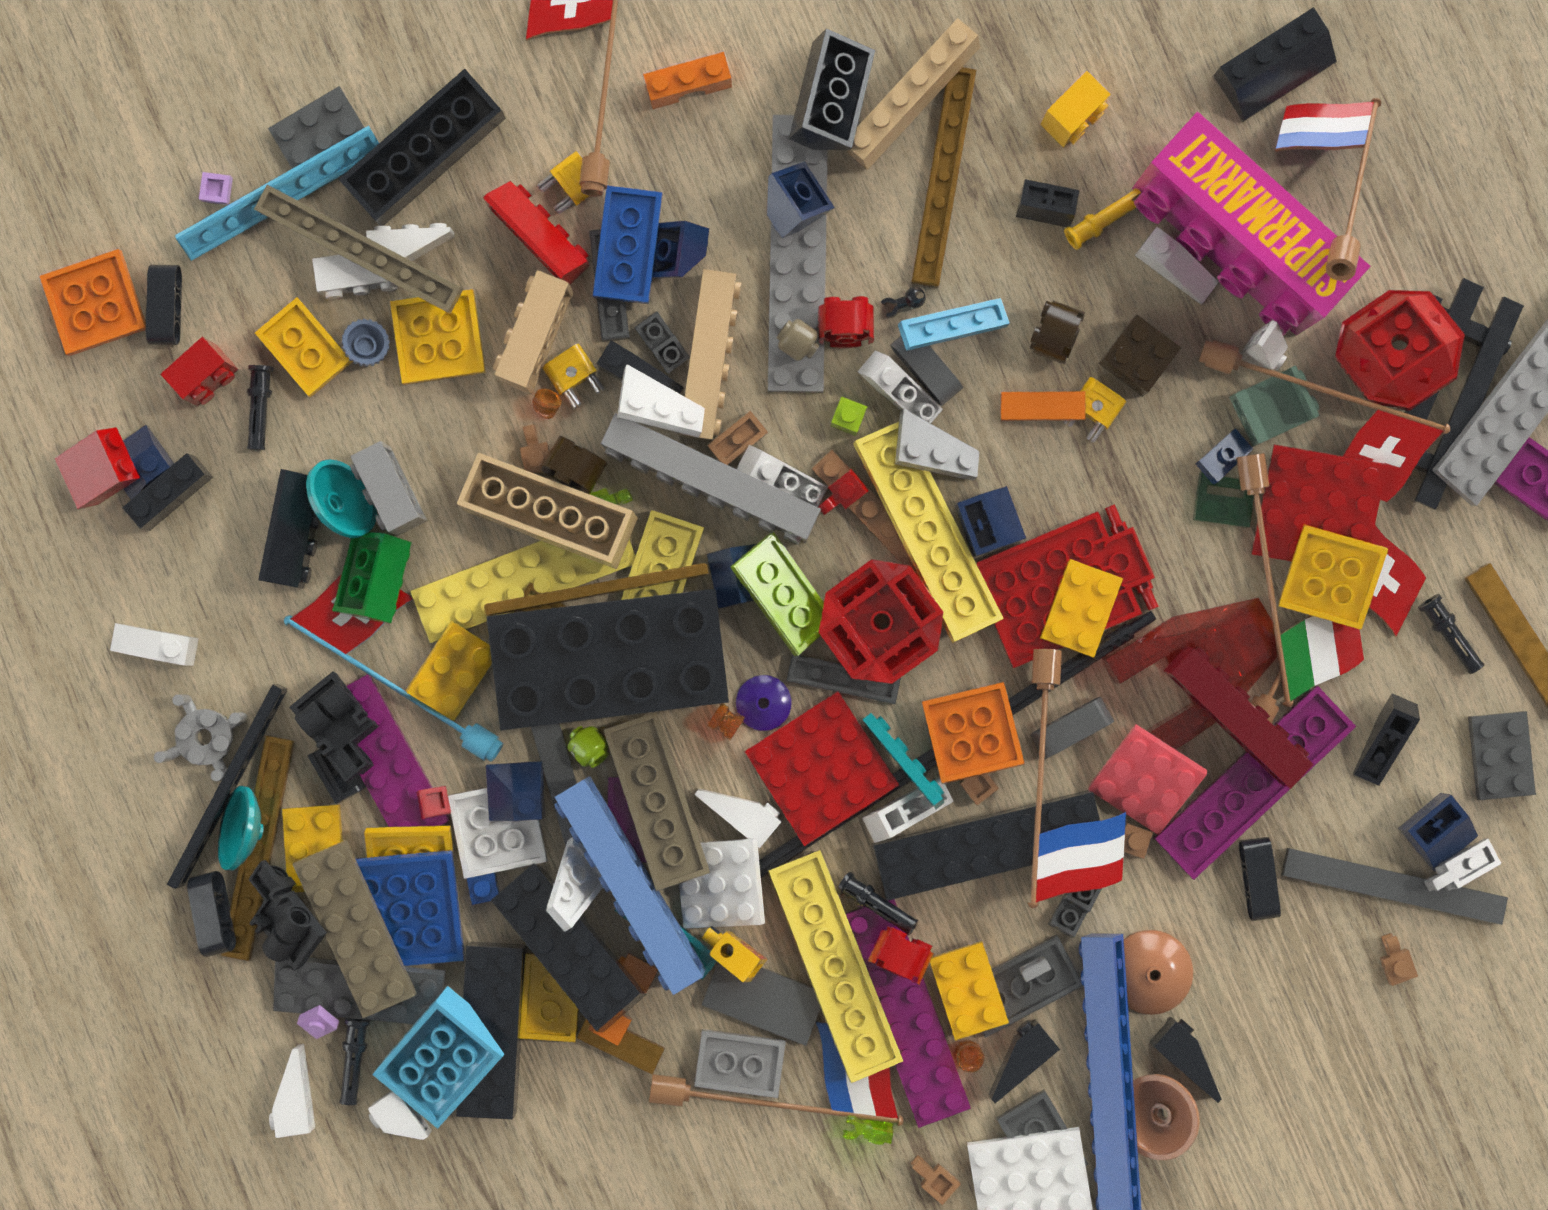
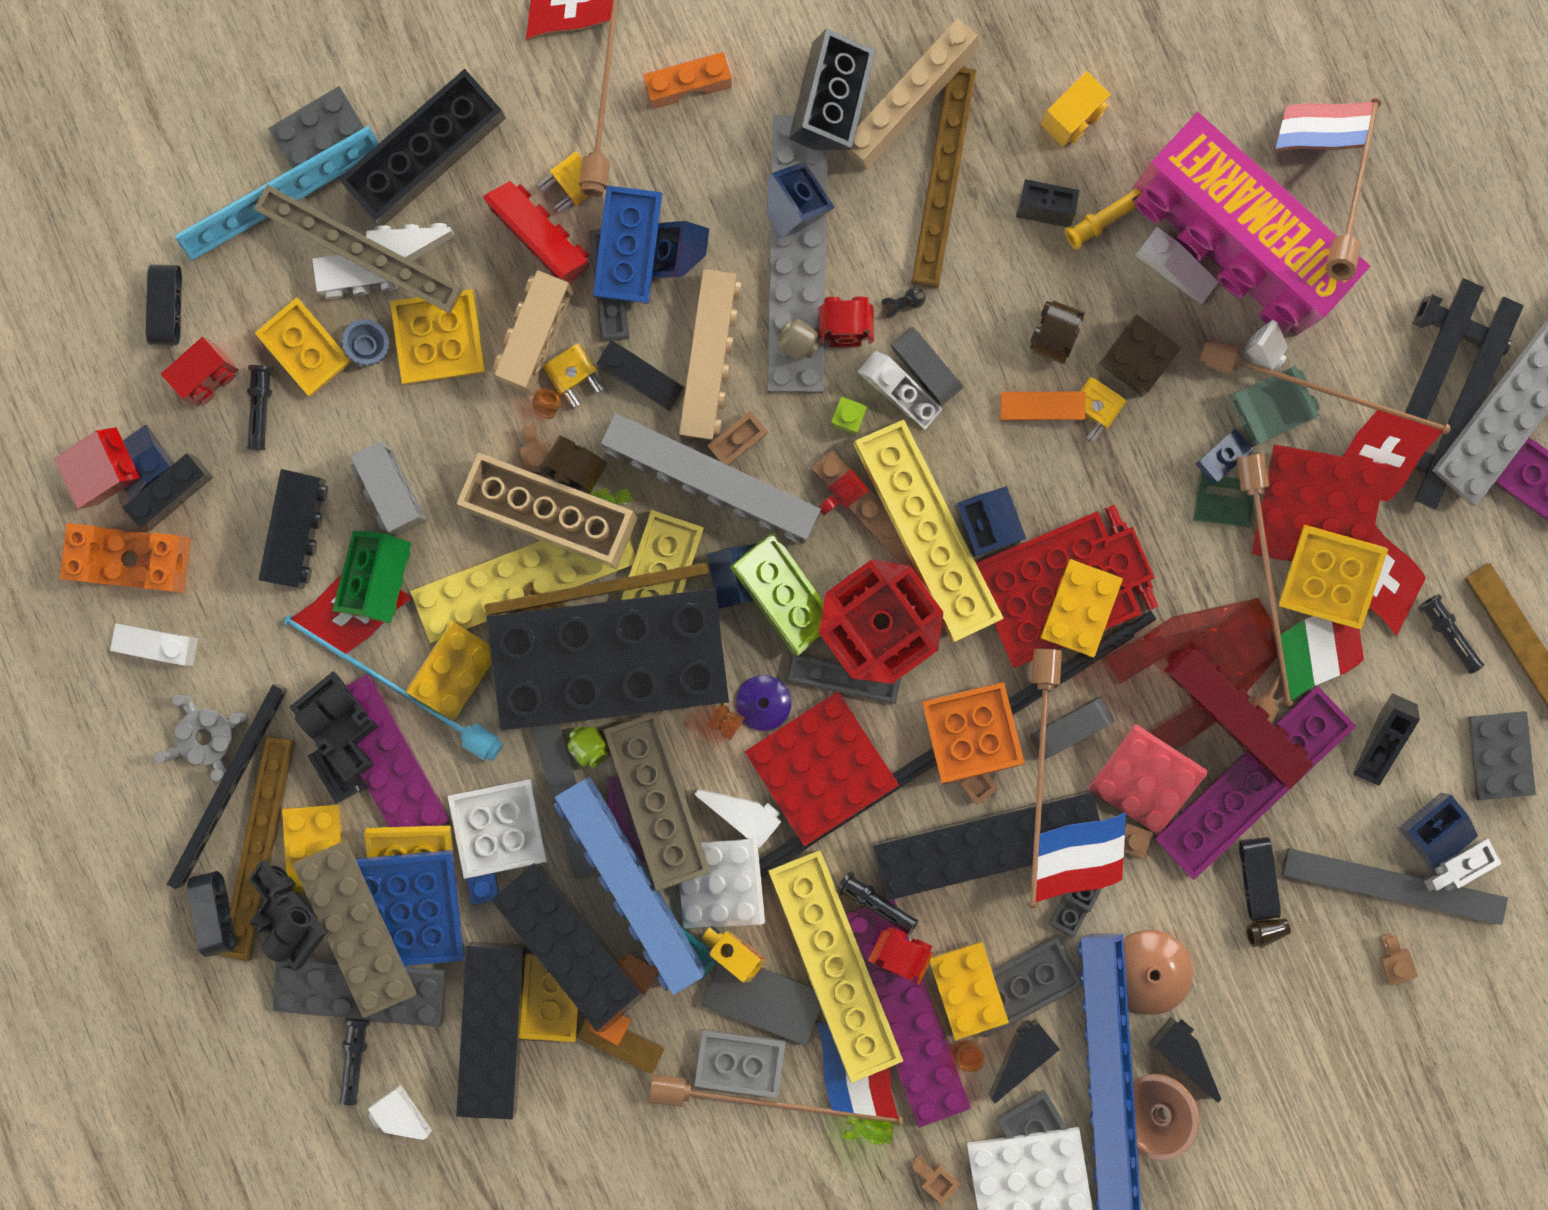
orange plate [39,249,146,356] -> none
lavender plate [199,172,233,205] -> none
teal dish [218,786,264,871] -> none
white slope [269,1044,315,1138] -> none
lavender plate [297,1005,339,1039] -> none
teal dish [306,459,377,538] -> none
medium azure slope [372,986,504,1129] -> none
tile [416,786,451,819] -> none
dark blue slope [486,761,546,821] -> none
white wing [546,837,603,932] -> none
white wing [617,365,705,438] -> none
dark grey slope [634,311,690,374] -> none
white slope [737,445,828,507] -> none
white slope [862,777,954,843] -> none
teal plate [863,713,945,809] -> none
wing [895,409,979,480] -> none
medium azure plate [898,298,1010,351] -> none
light grey tile [1019,956,1051,982] -> none
black slope [1213,7,1337,122] -> none
red piece [1335,290,1465,411] -> none
none -> orange plate [60,523,191,593]
none -> dark brown cone [1246,918,1291,948]

